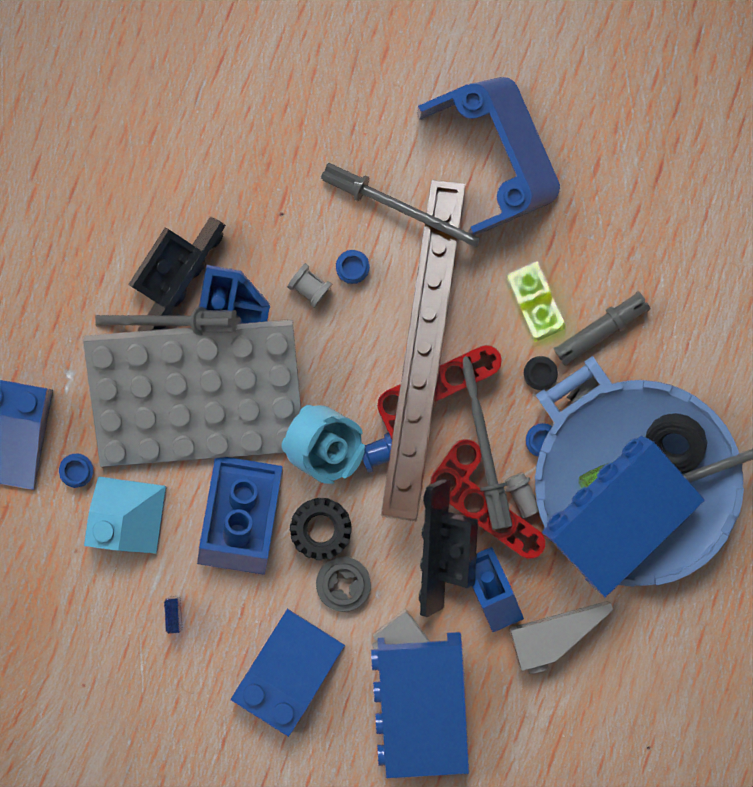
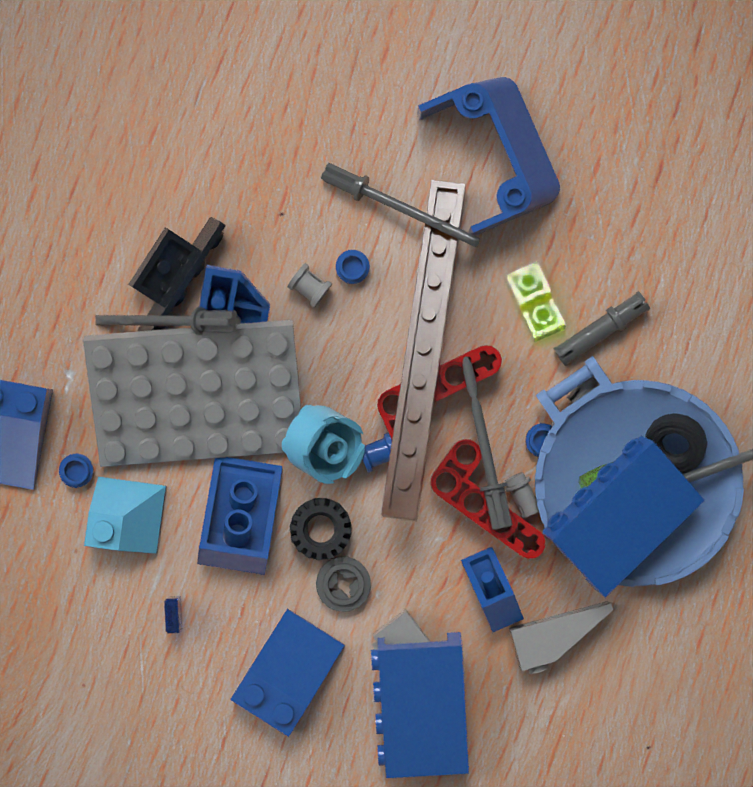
black bracket [419,479,478,617] -> none
black plate [523,356,558,390] -> none

